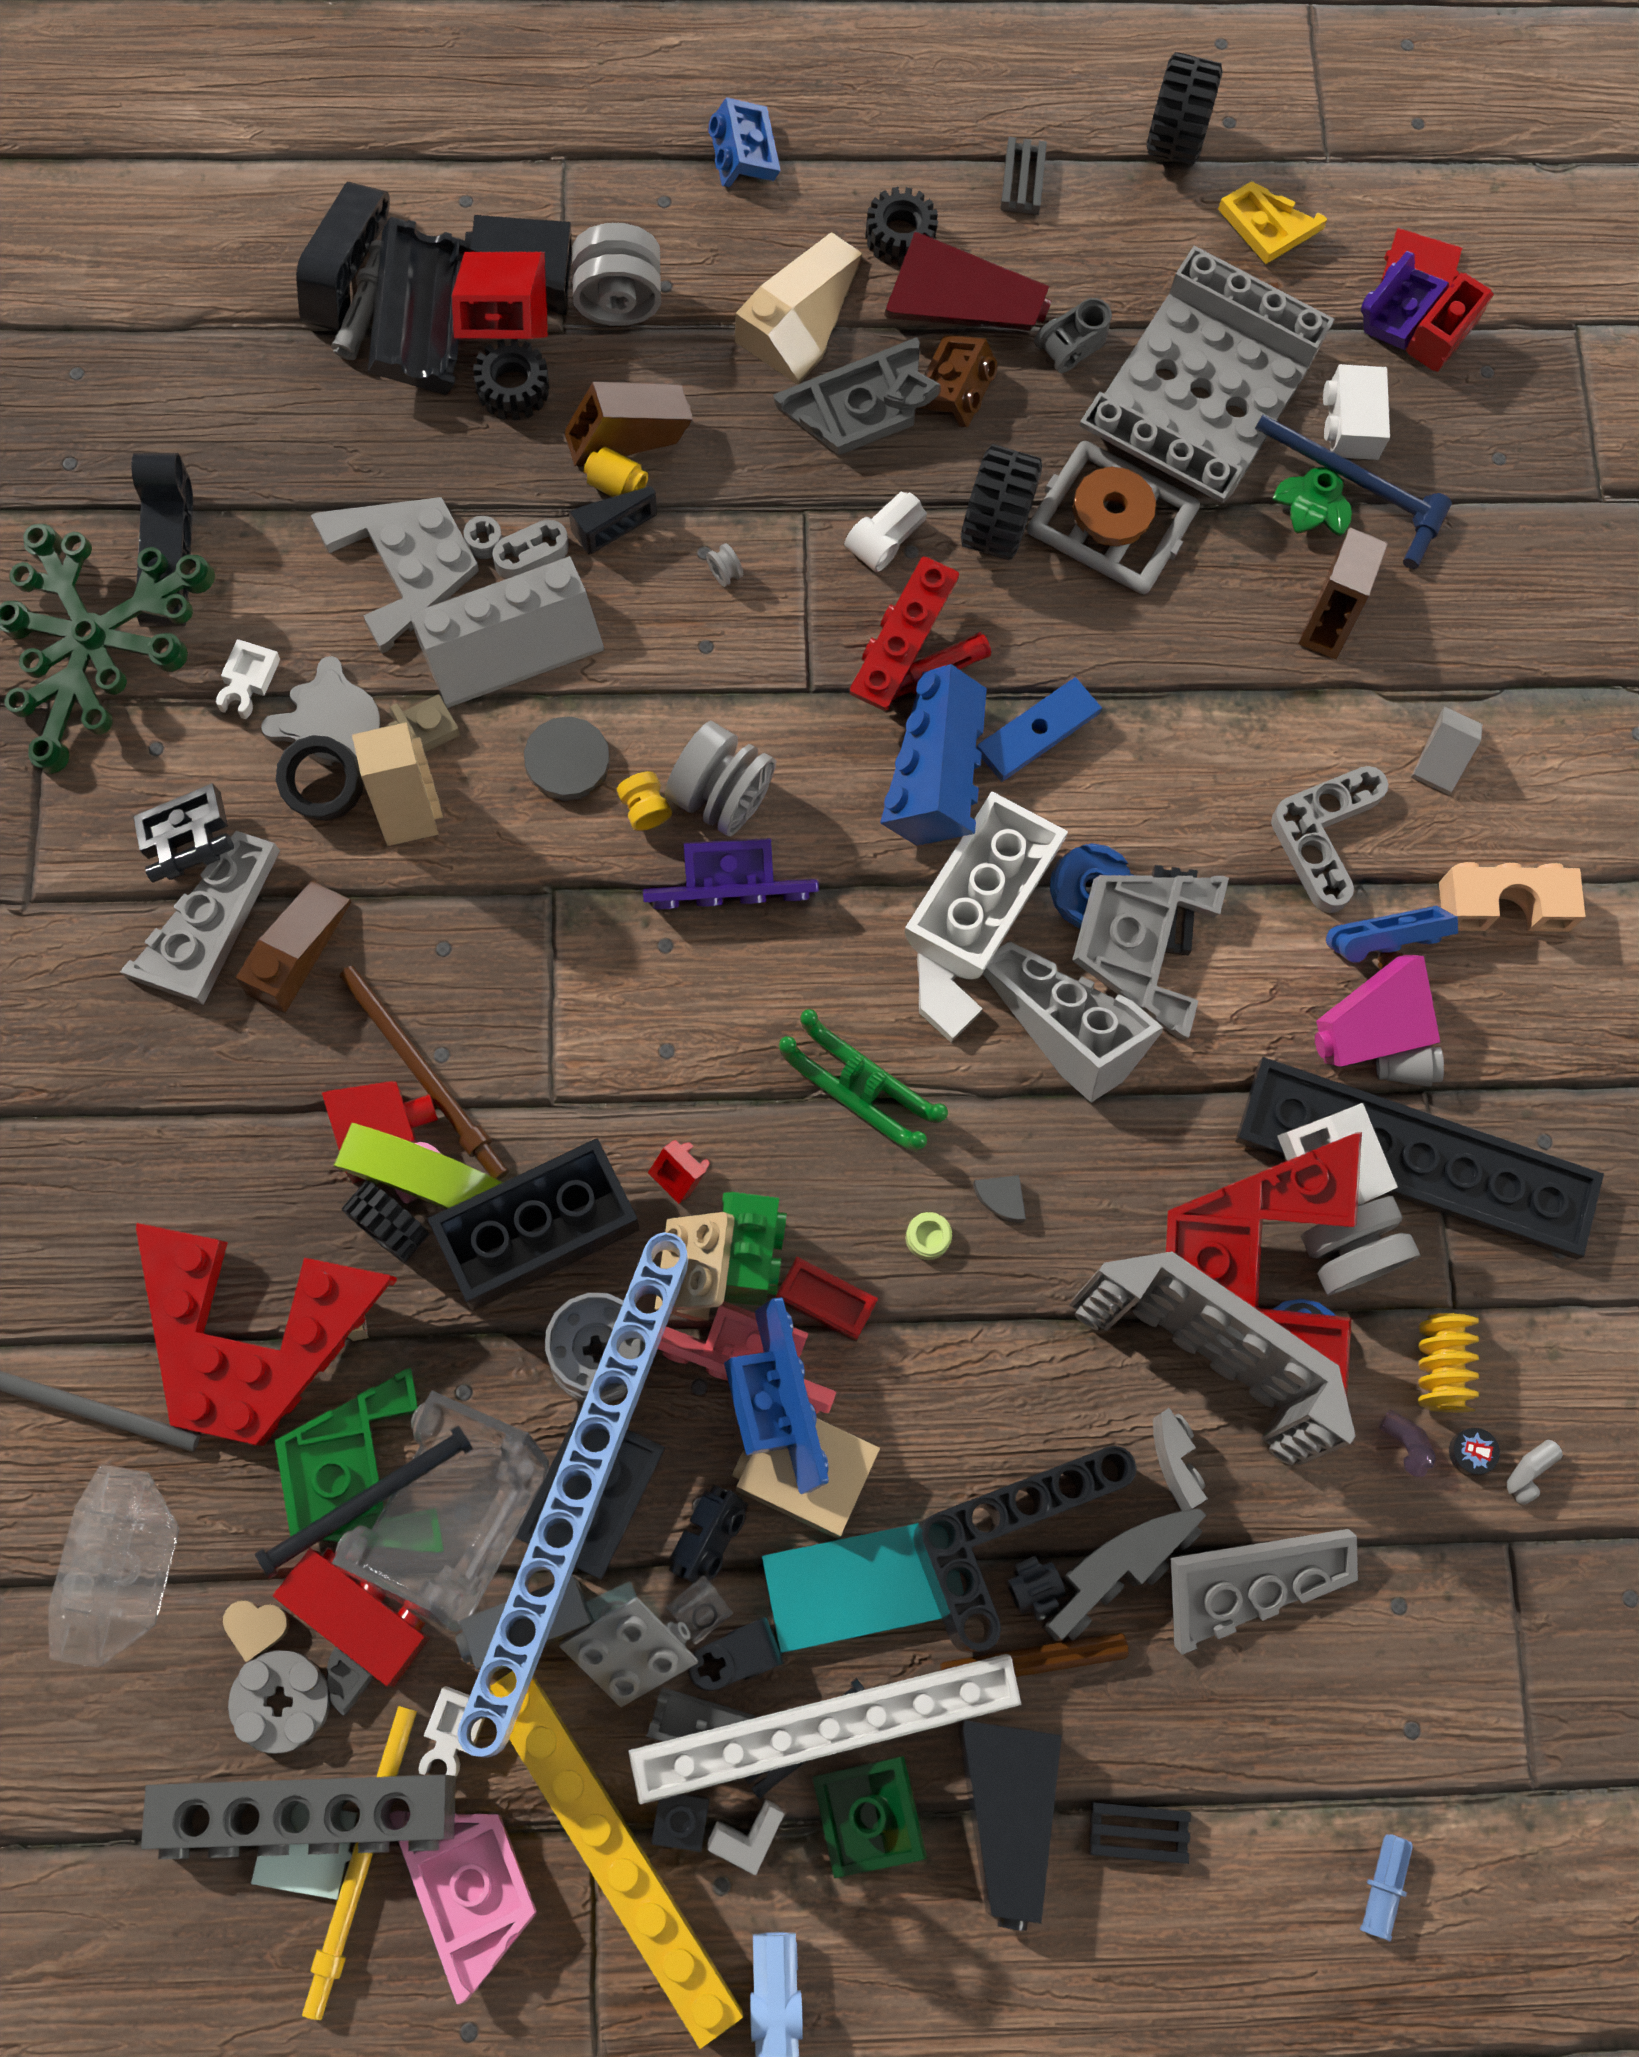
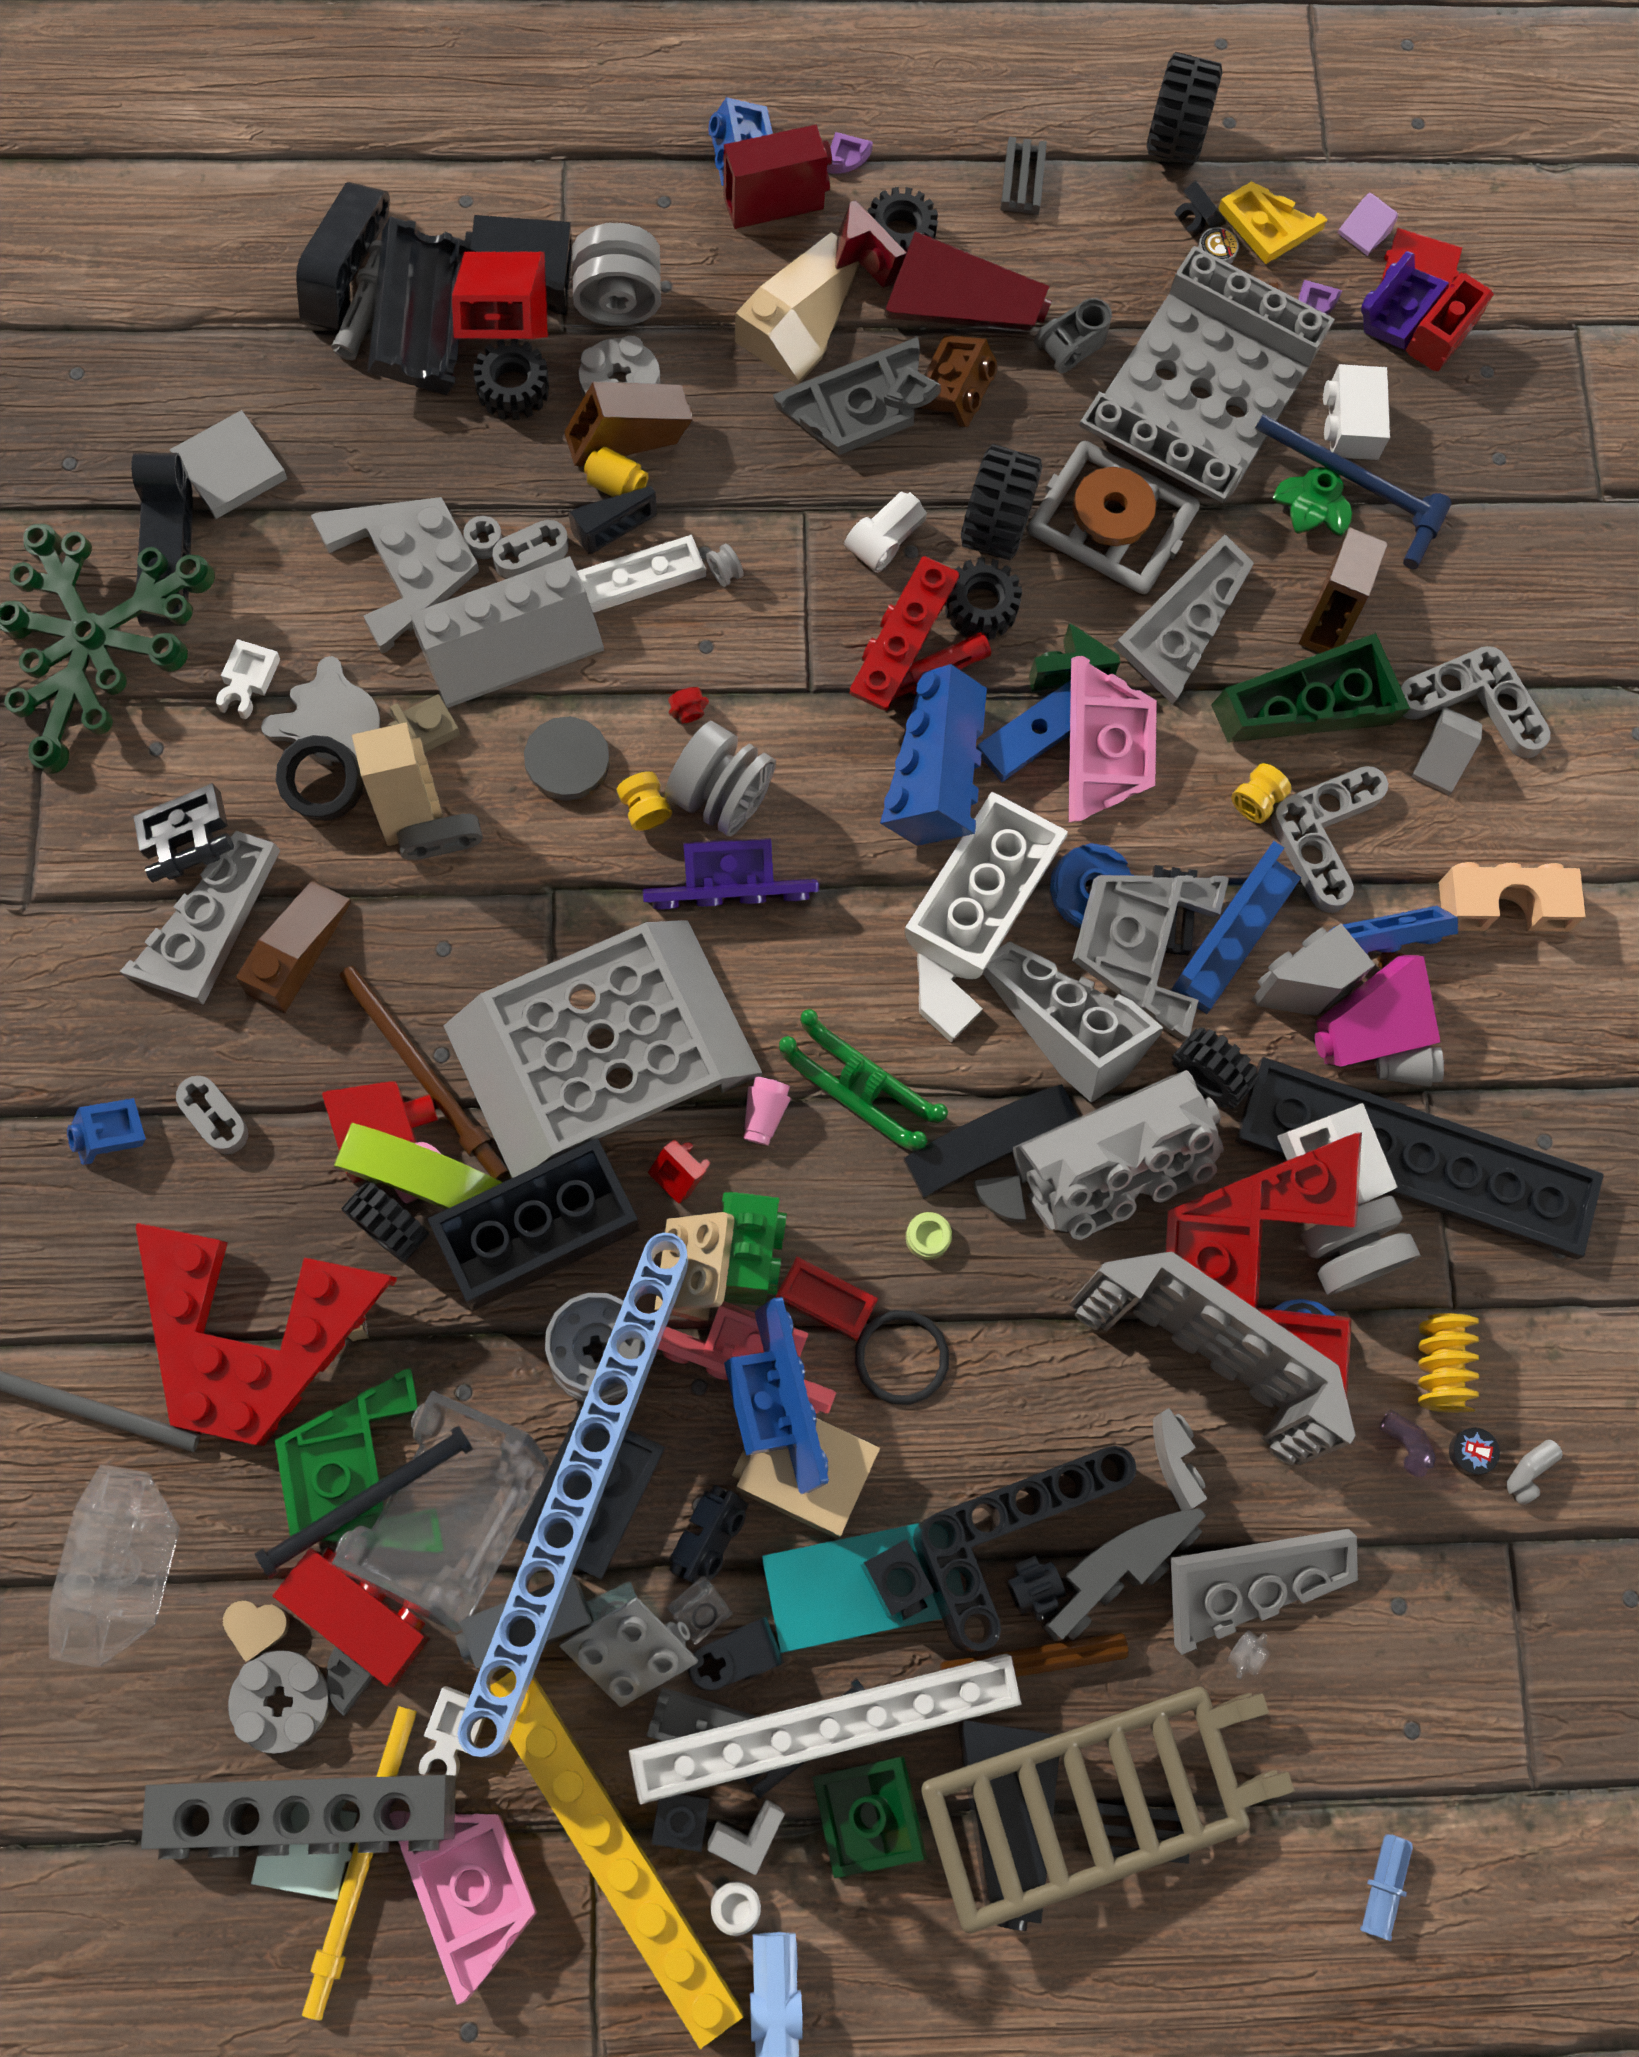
none -> blue bracket [67,1098,146,1165]
none -> light grey tile [170,410,287,519]
none -> light grey beam [176,1076,248,1154]
none -> dark grey beam [397,814,483,860]
none -> light grey slope [443,920,762,1178]
none -> white tile [577,535,706,613]
none -> light grey plate [579,335,660,397]
none -> red plate [668,687,709,723]
none -> white tile [711,1881,761,1936]
none -> dark red brick [723,124,832,229]
none -> bright pink cone [743,1077,791,1146]
none -> medium lavender tile [827,132,873,173]
none -> dark red slope [835,200,907,288]
none -> black piece [855,1310,949,1405]
none -> black brick [860,1539,934,1621]
none -> black slope [903,1084,1079,1199]
none -> dark tan bar [921,1686,1295,1934]
none -> black tyre [945,557,1022,640]
none -> light grey brick [1013,1070,1224,1240]
none -> dark green slope [1029,623,1120,691]
none -> bright pink wing [1069,656,1157,823]
none -> light grey wing [1113,535,1254,704]
none -> blue fence [1171,841,1301,1014]
none -> black tyre [1172,1028,1259,1109]
none -> black tile [1174,180,1227,237]
none -> tile [1198,227,1239,265]
none -> dark green wedge [1211,633,1410,743]
none -> clear plate [1227,1630,1270,1680]
none -> yellow wheel [1231,763,1292,823]
none -> light grey slope [1252,923,1375,1016]
none -> medium lavender tile [1298,280,1342,315]
none -> lavender slope [1337,193,1398,256]
none -> light grey beam [1401,646,1551,758]

